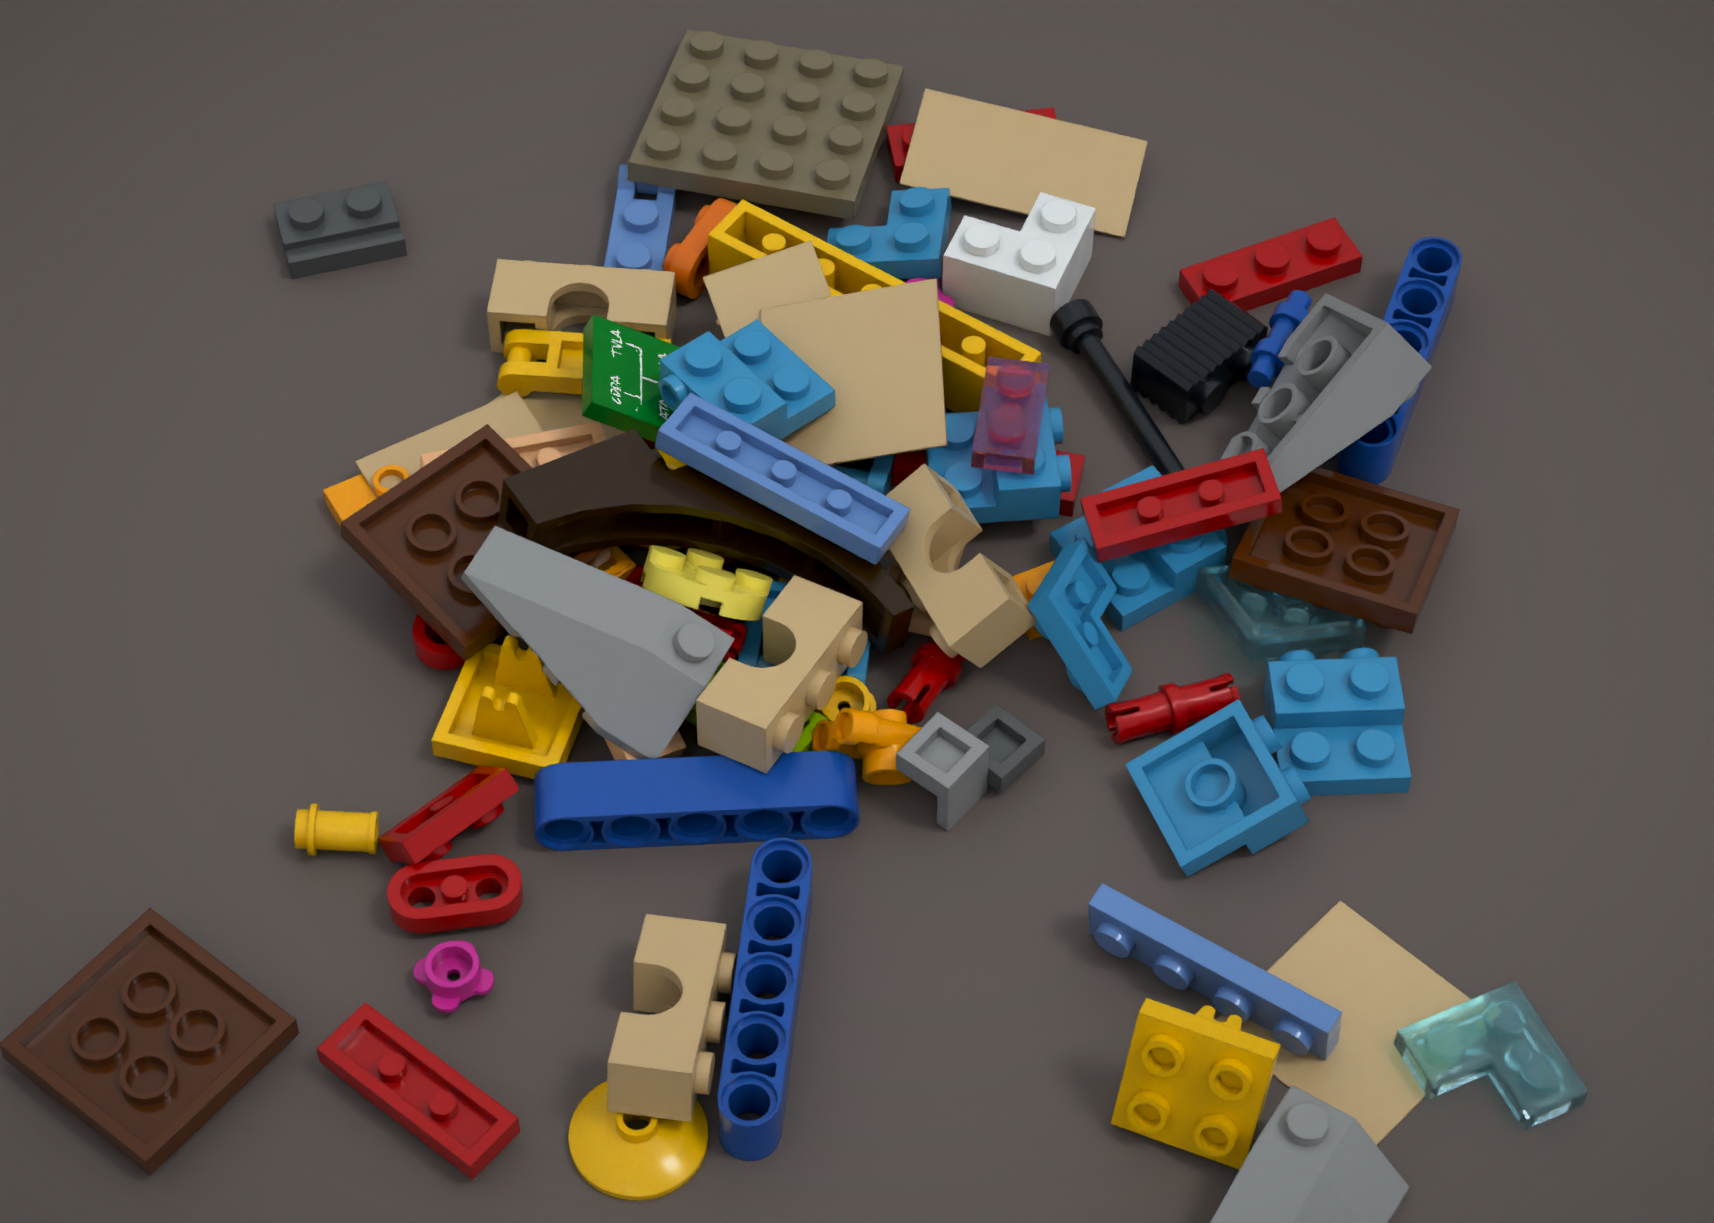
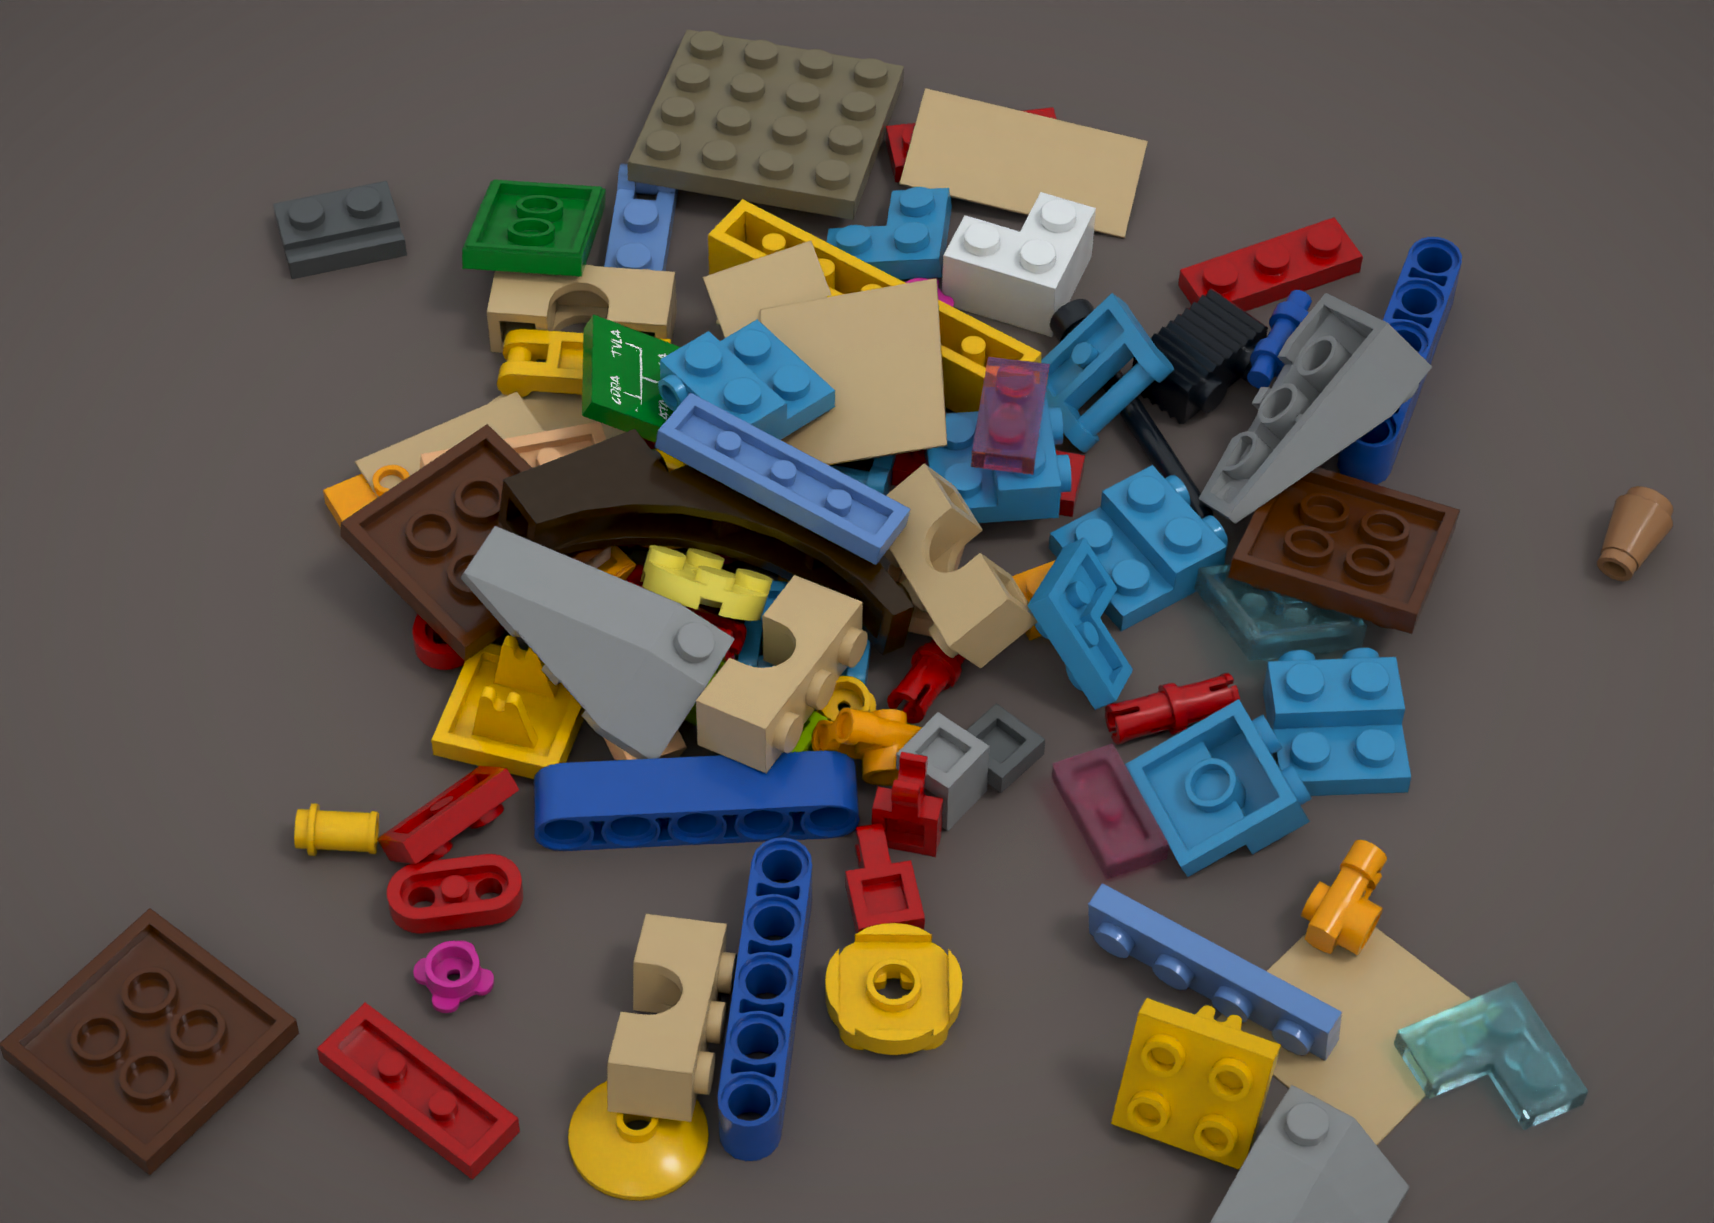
orange plate [663,198,737,299] -> none
red plate [1080,448,1283,563] -> none
none -> green tile [462,179,606,277]
none -> yellow plate [825,923,963,1055]
none -> red plate [845,823,925,934]
none -> red plate [872,752,943,857]
none -> dark azure plate [1039,293,1174,453]
none -> clear pink plate [1052,743,1169,880]
none -> light orange plate [1301,840,1387,955]
none -> medium nougat cone [1597,486,1673,581]

